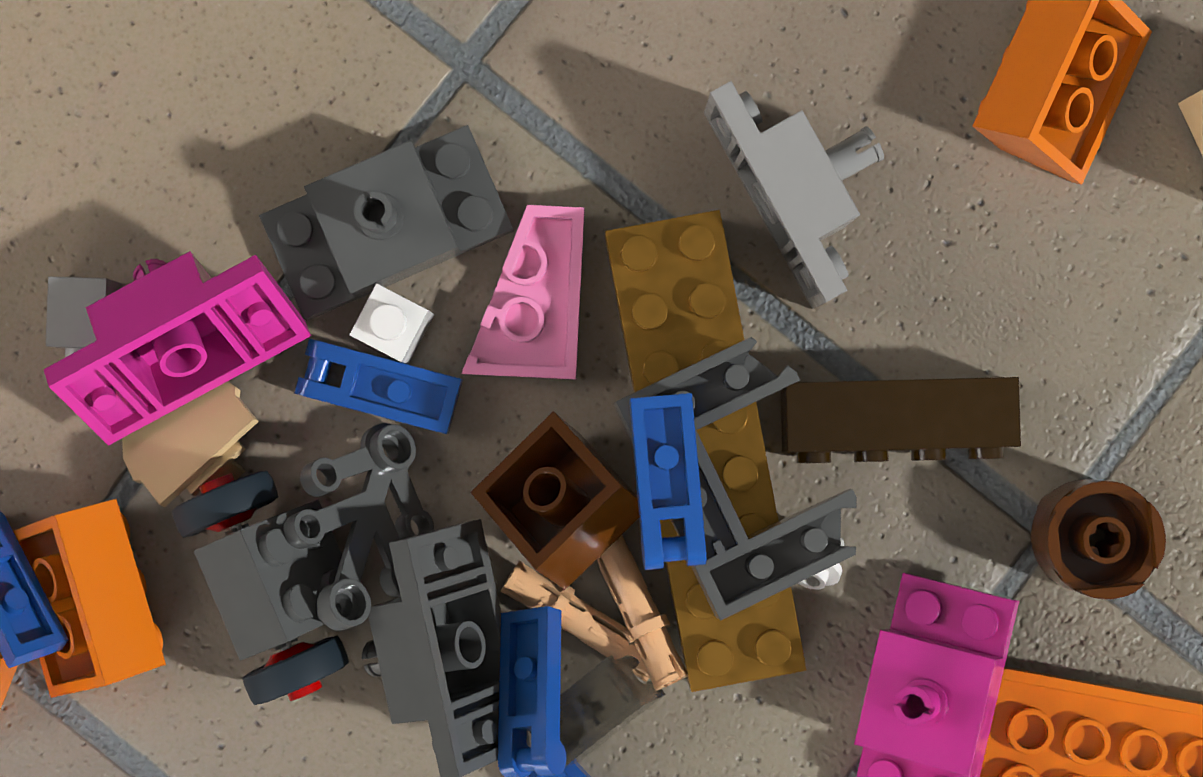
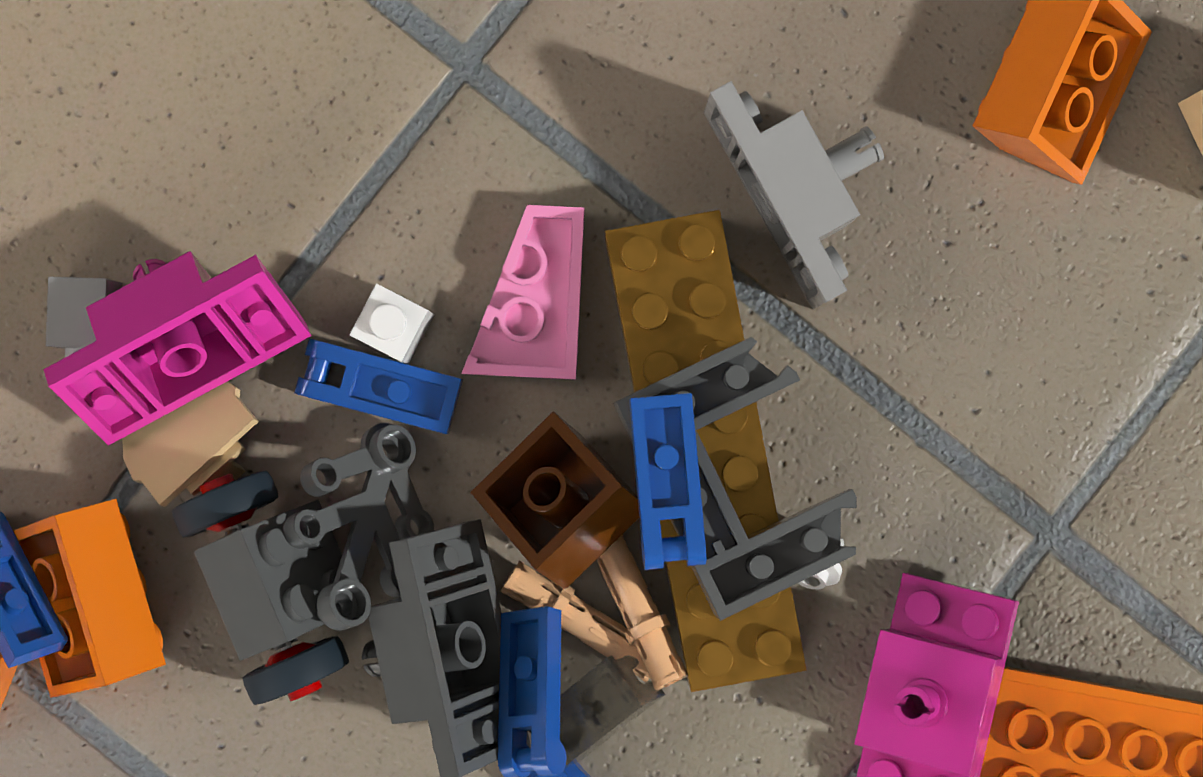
dark grey brick [259,125,514,321] -> none
dark brown brick [781,377,1021,463] -> none
reddish brown brick [1031,479,1166,599] -> none

